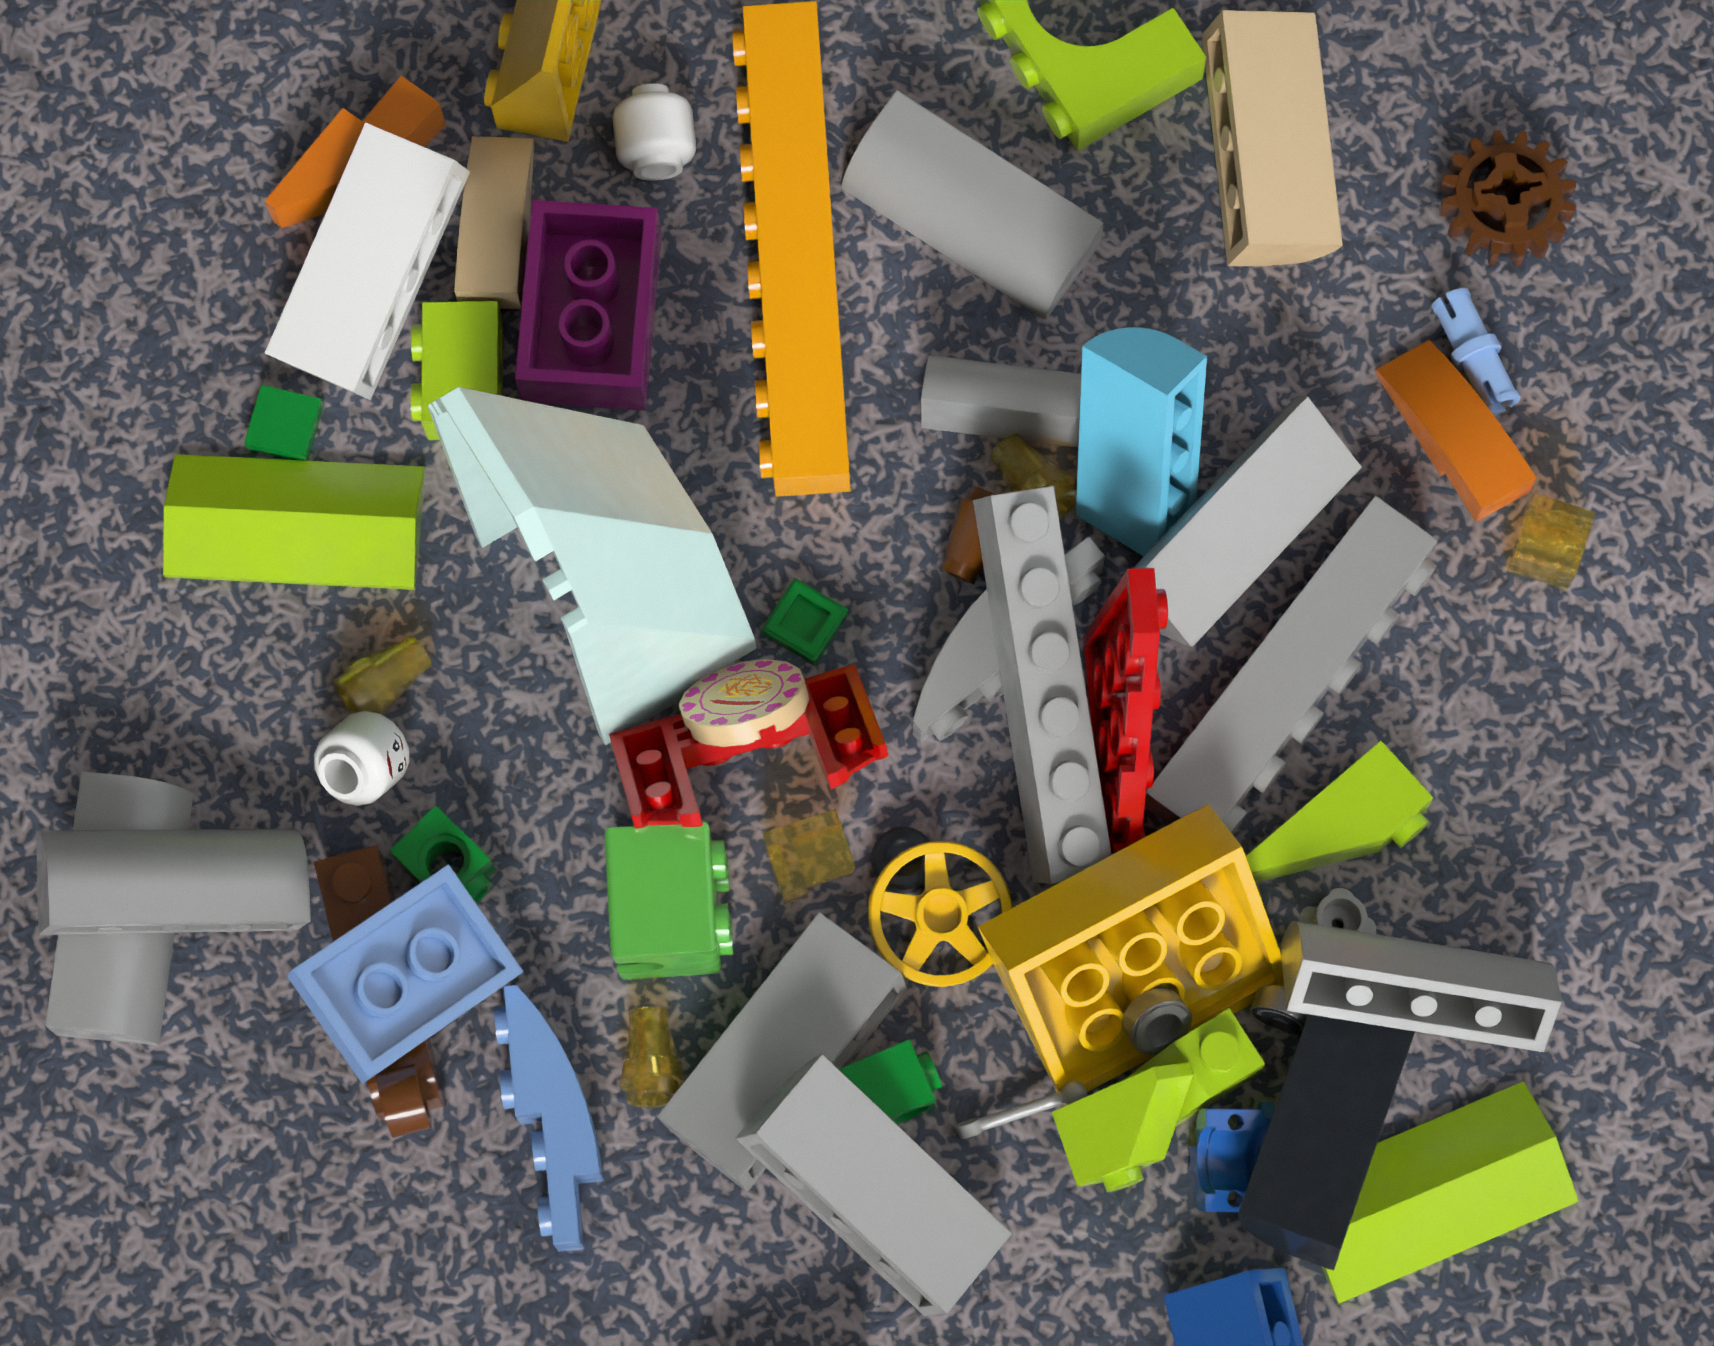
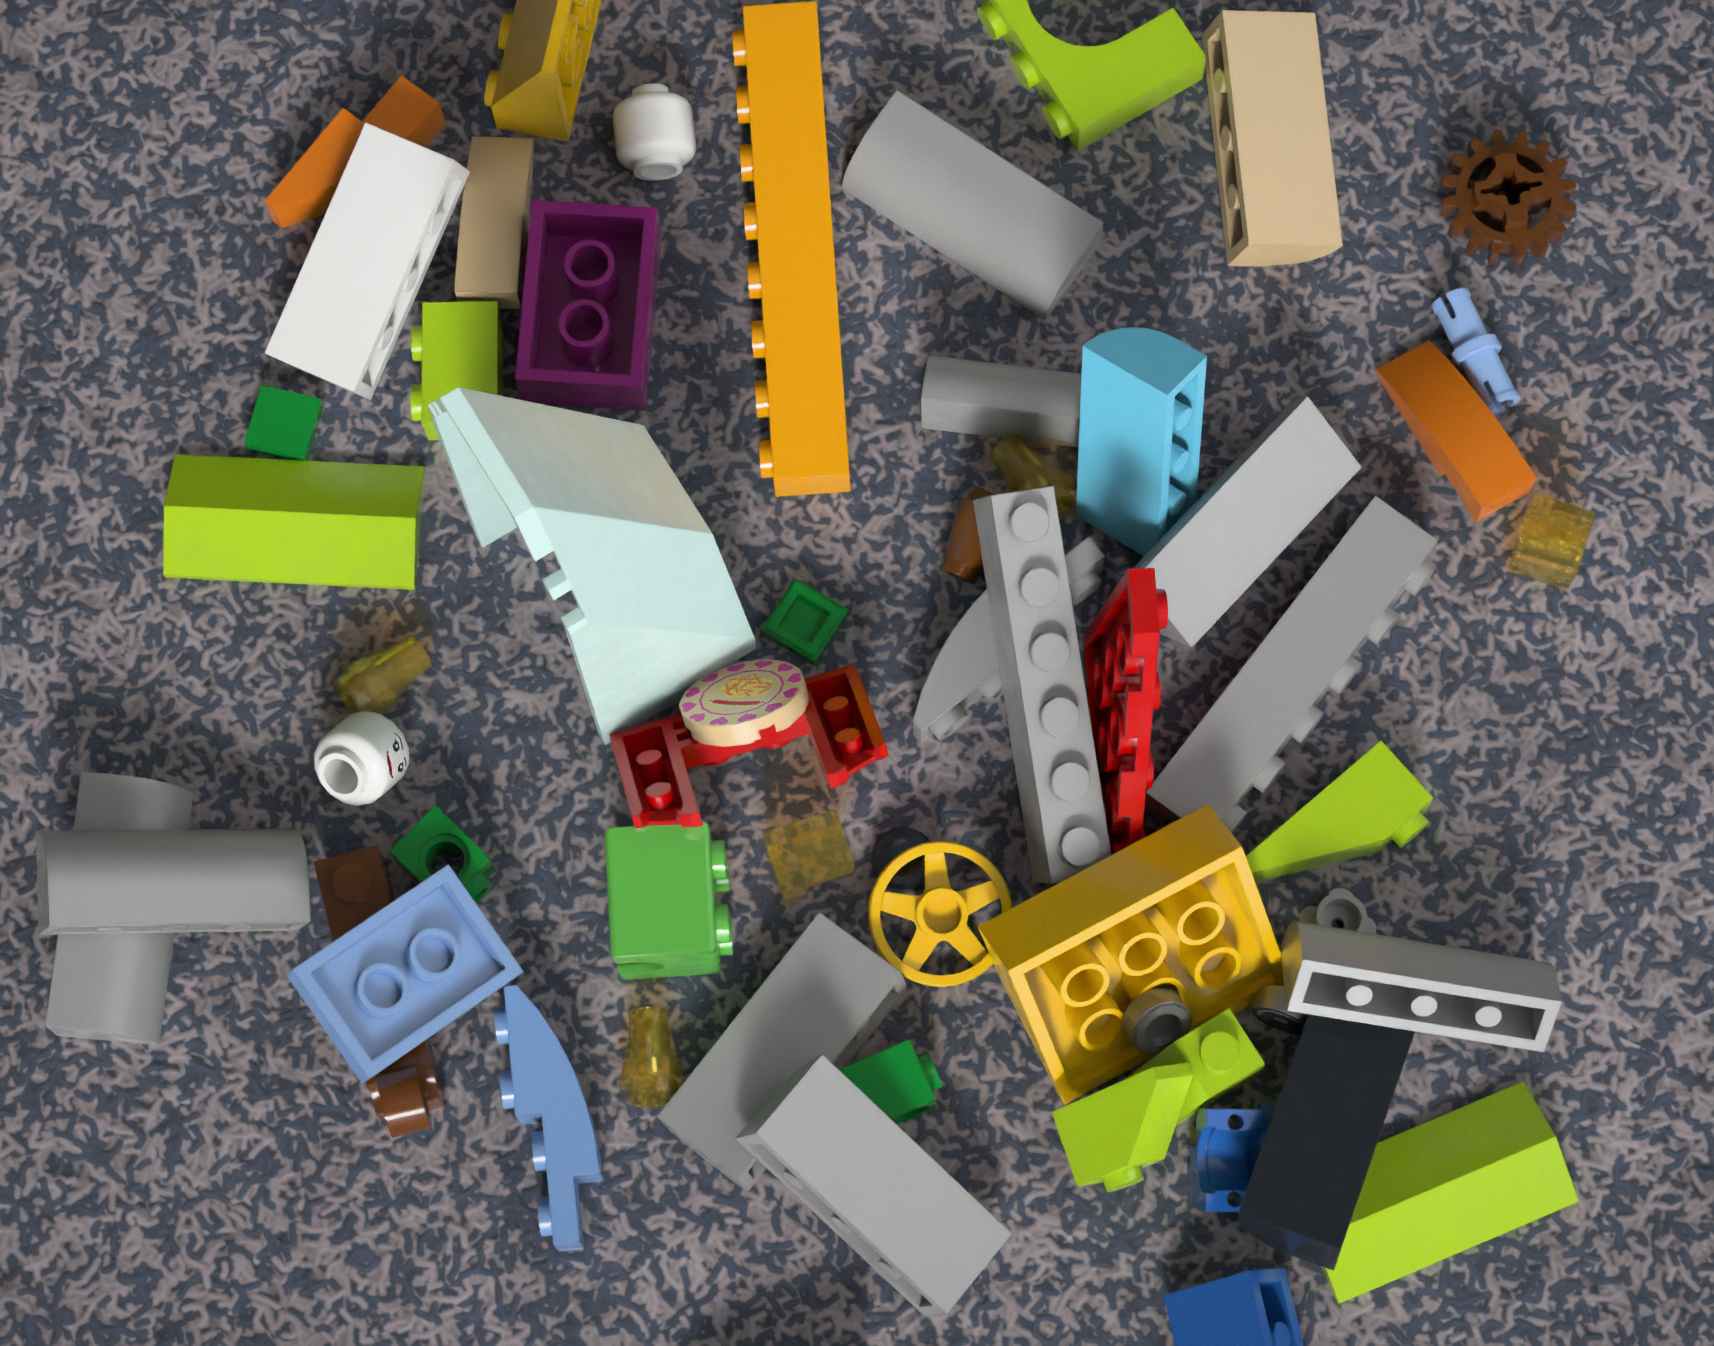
light grey hinge [955,1081,1087,1139] -> none

